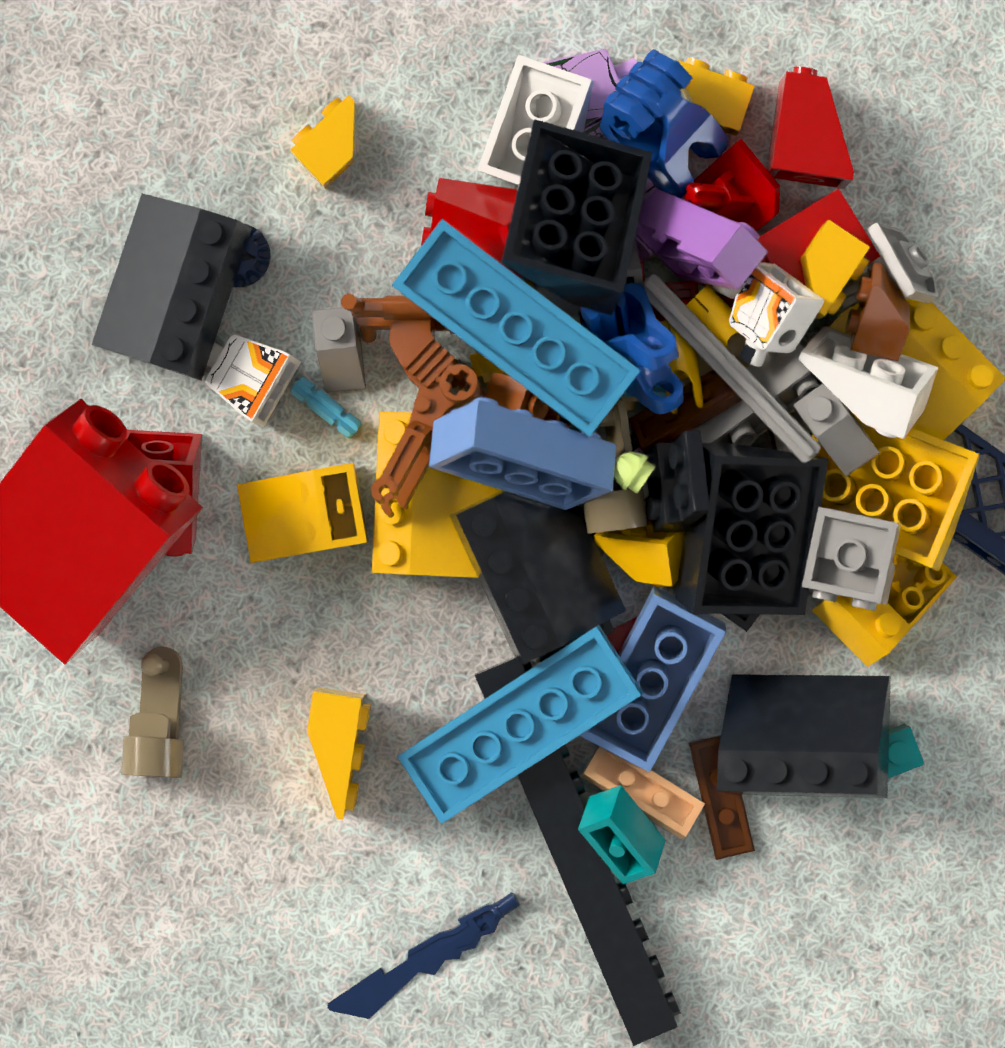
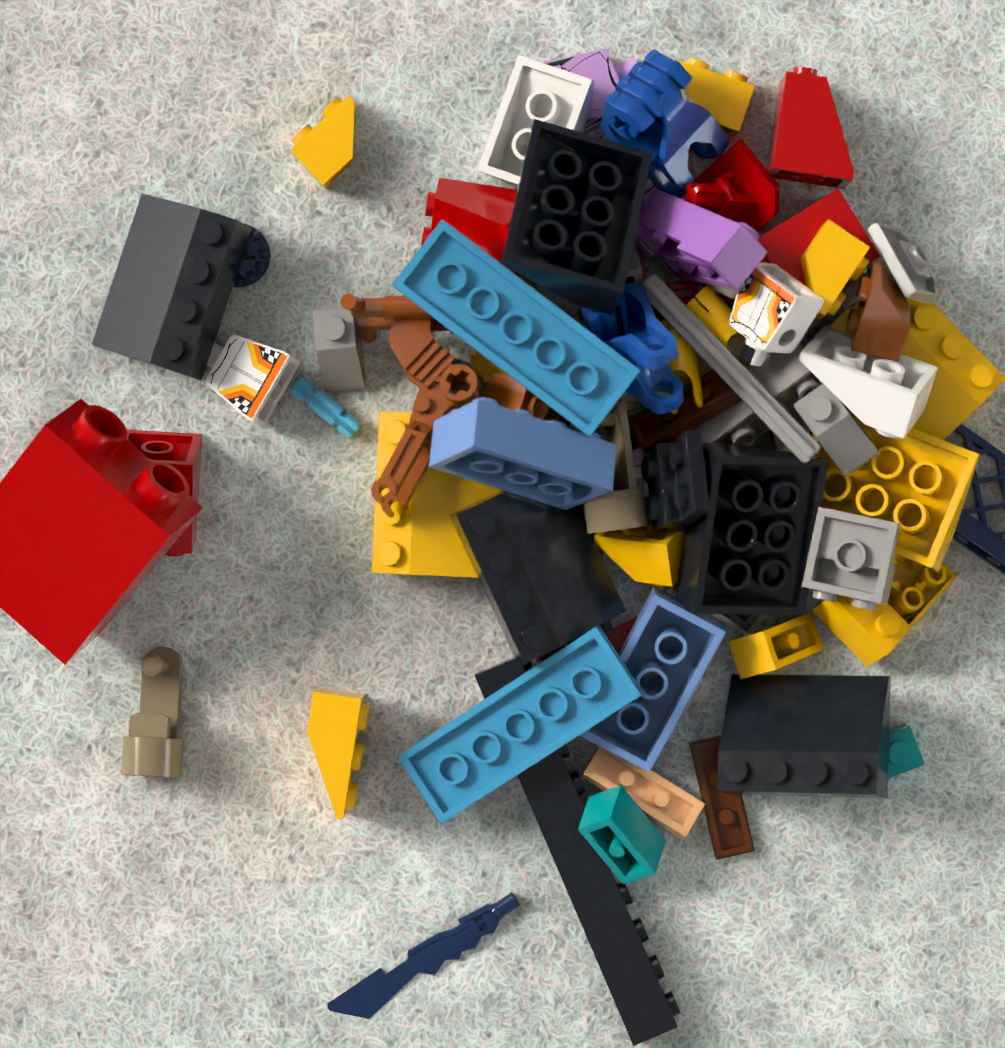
yellow slope [237,463,369,563] -> none
yellowish green plate [614,452,655,494] -> none
none -> yellow slope [728,611,824,679]

